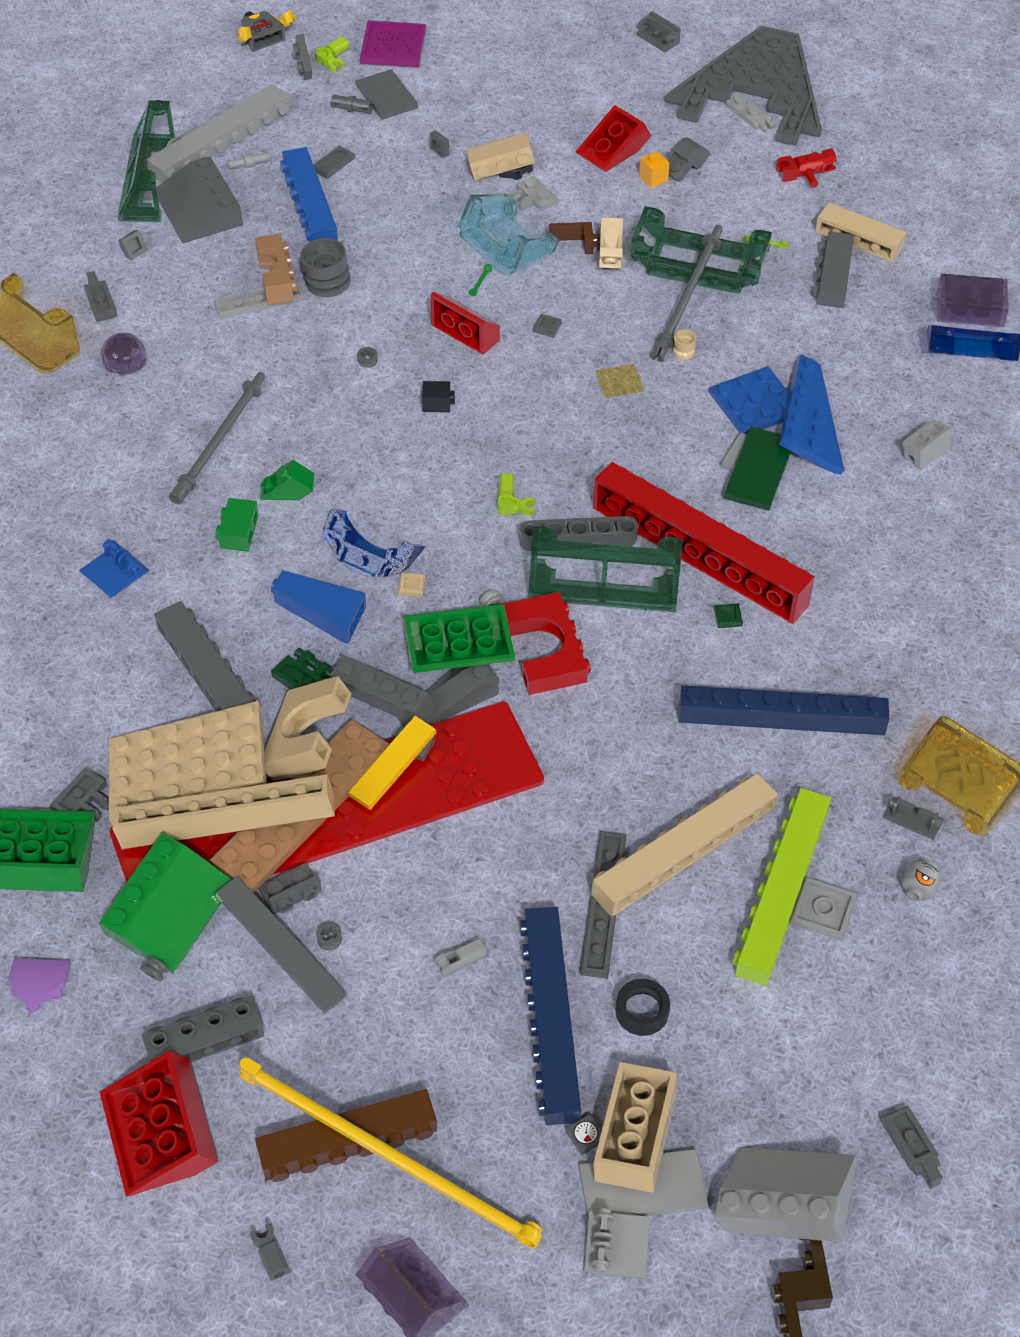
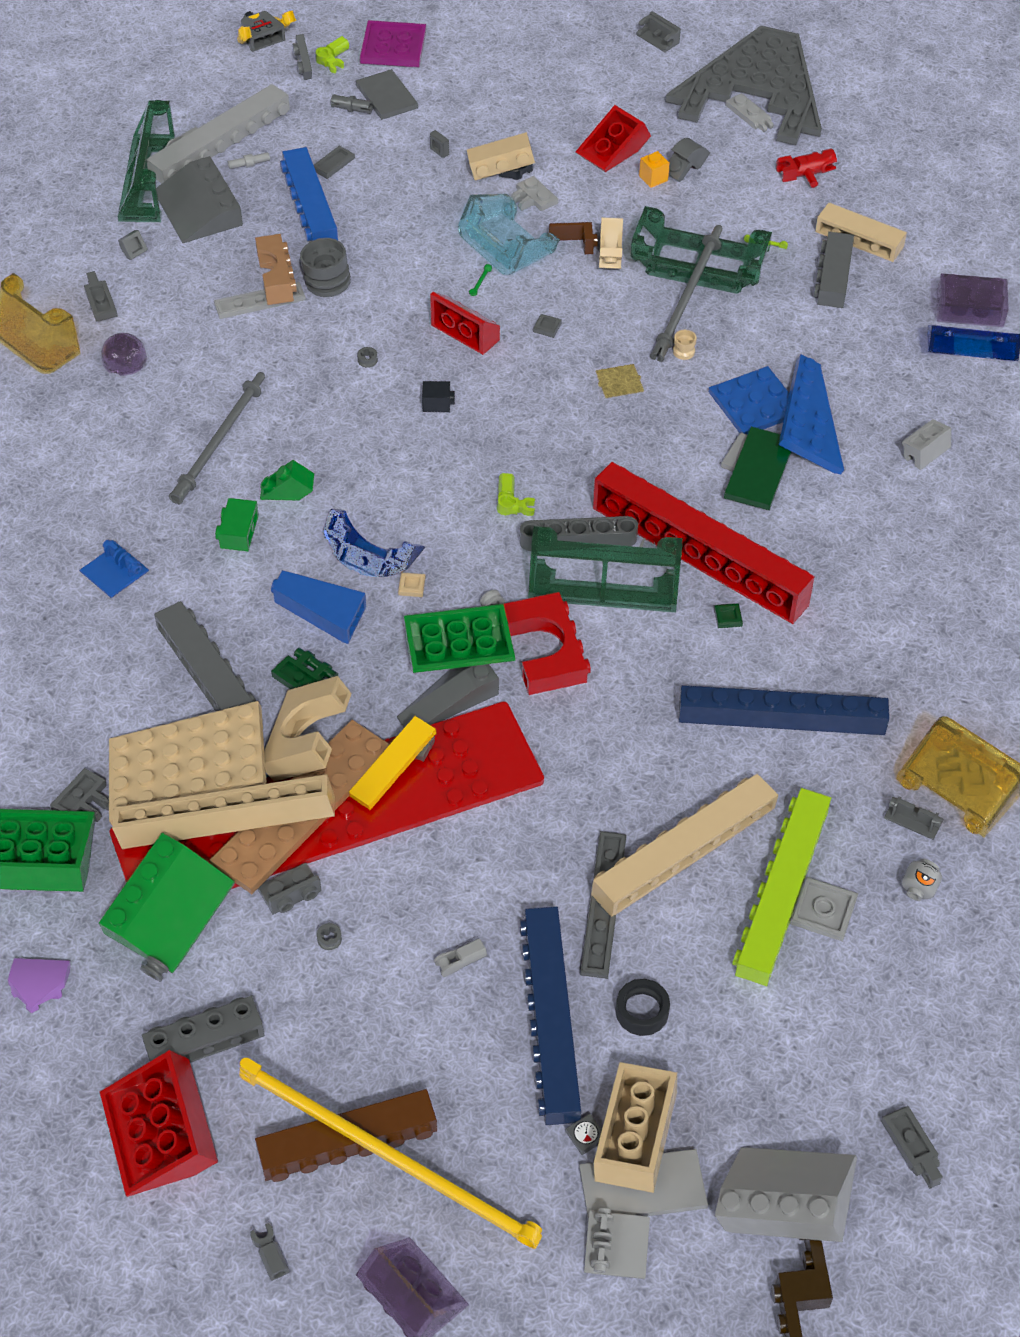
dark grey tile [216,876,347,1014] -> none
dark grey brick [330,655,435,722] -> none

